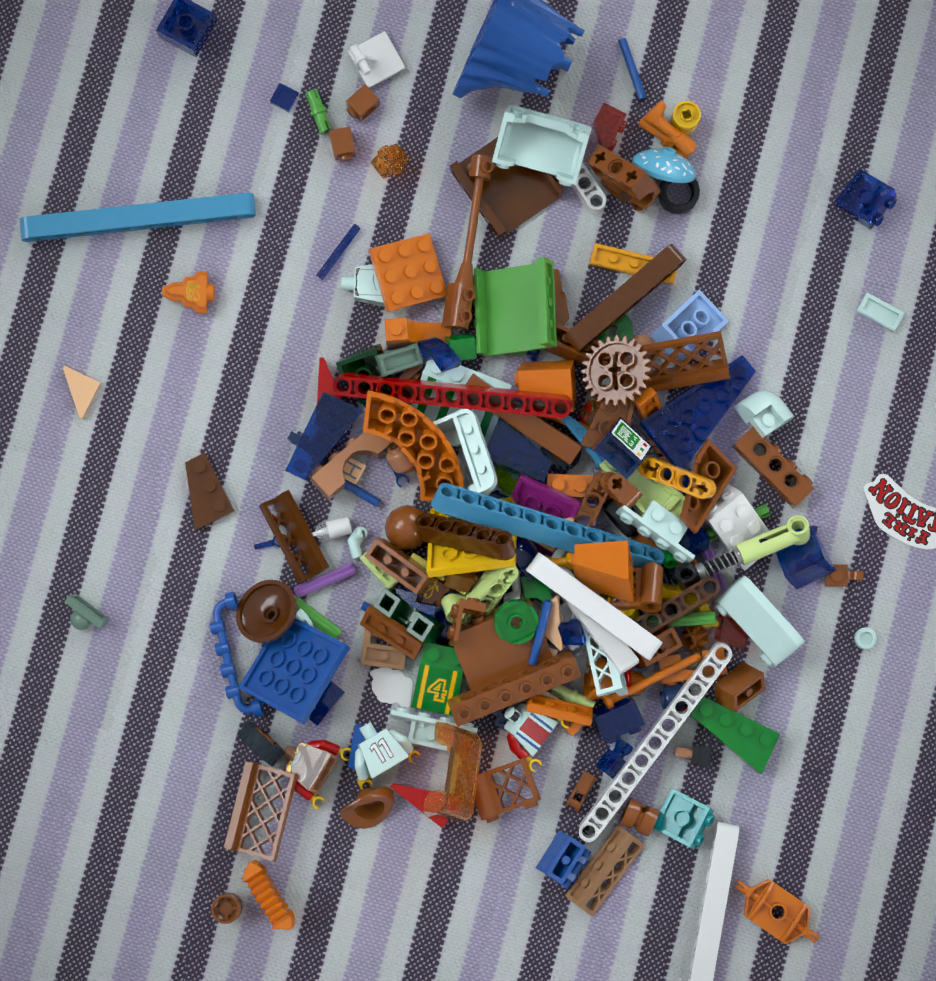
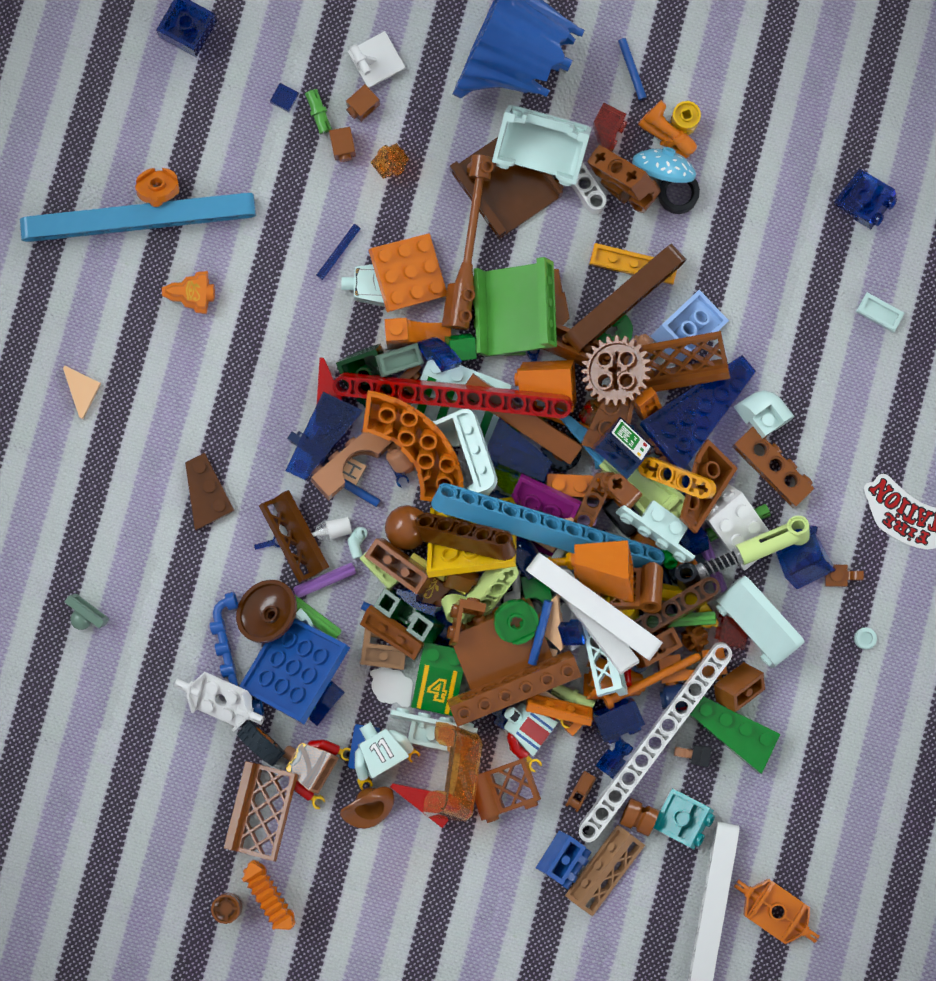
none -> orange plate [135,168,180,207]
none -> white plate [174,672,265,731]

